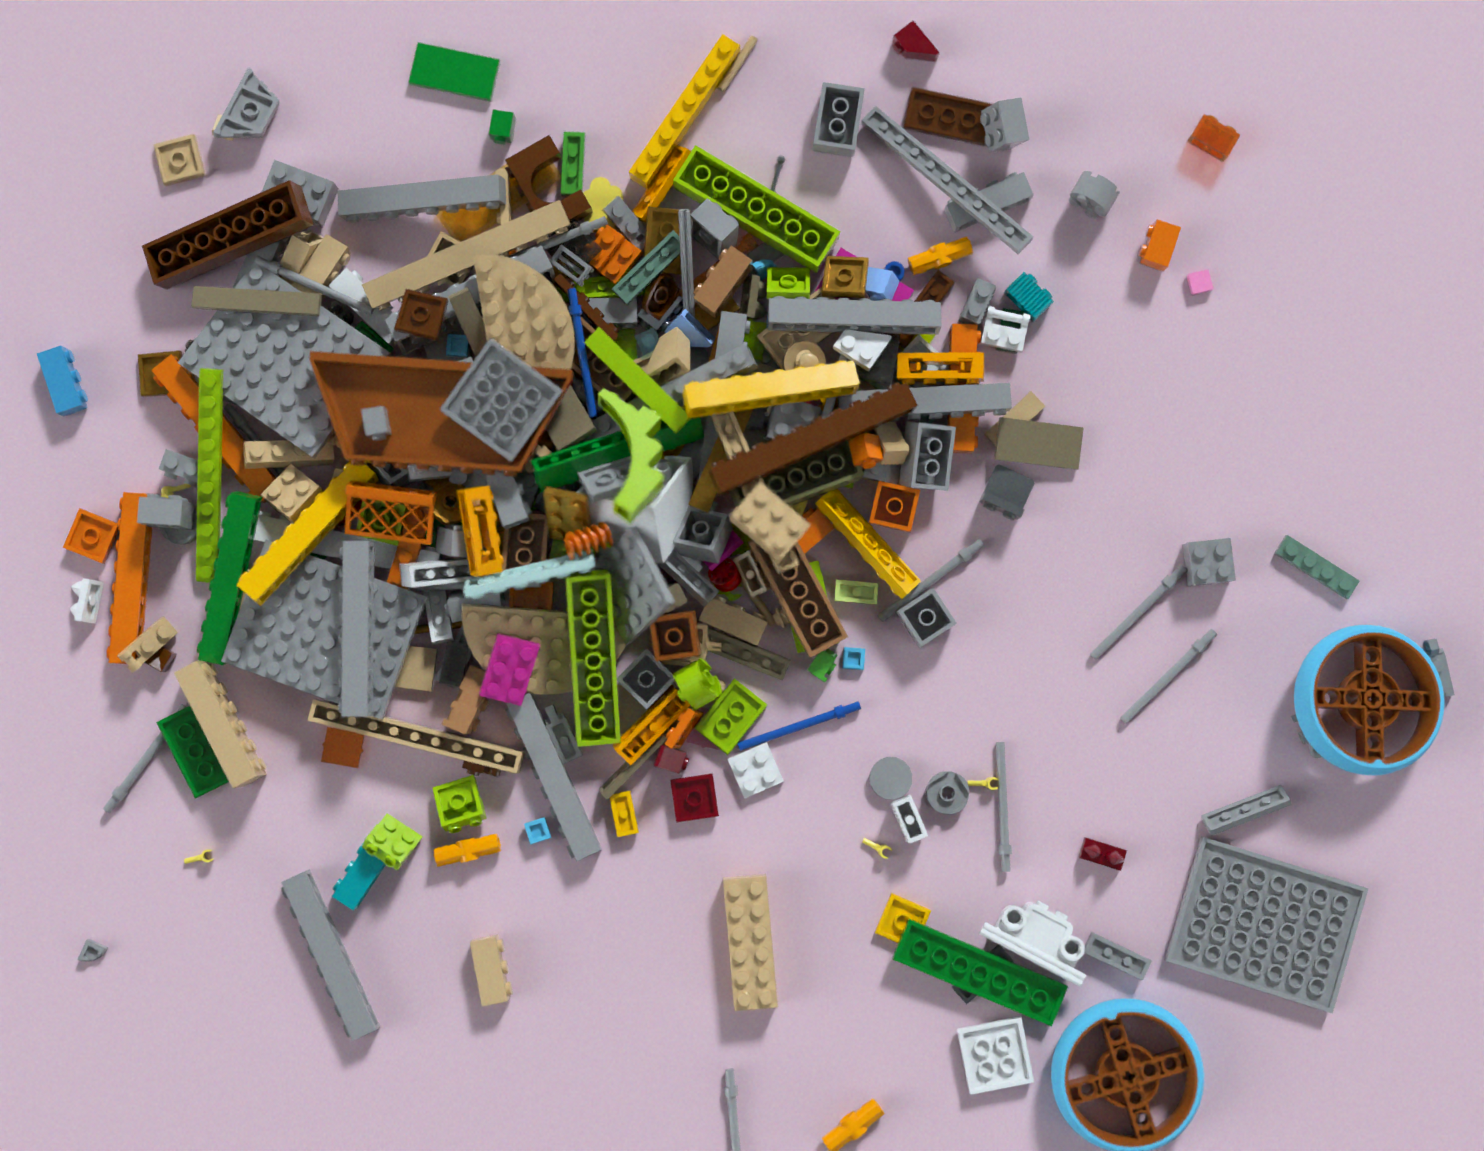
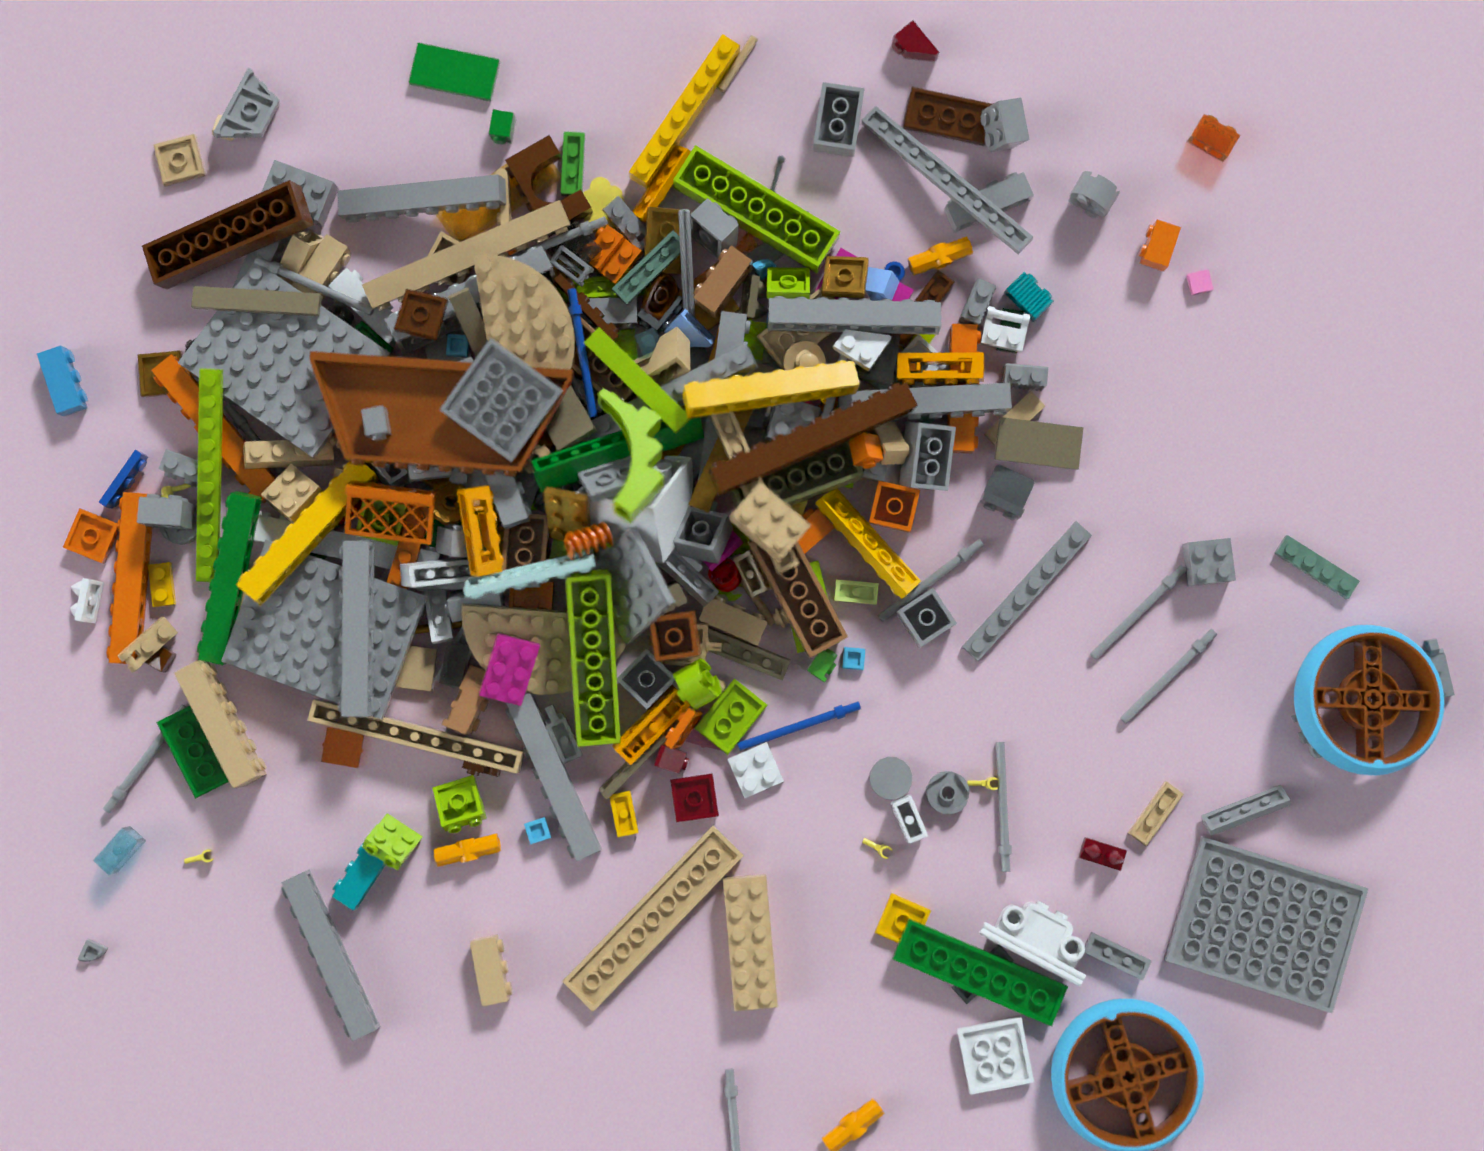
none -> clear light blue brick [93,826,146,875]
none -> blue plate [99,450,148,509]
none -> yellow plate [148,562,176,607]
none -> tan plate [562,825,744,1012]
none -> light grey plate [962,521,1092,661]
none -> light grey brick [1001,363,1048,391]
none -> tan tile [1128,781,1184,846]

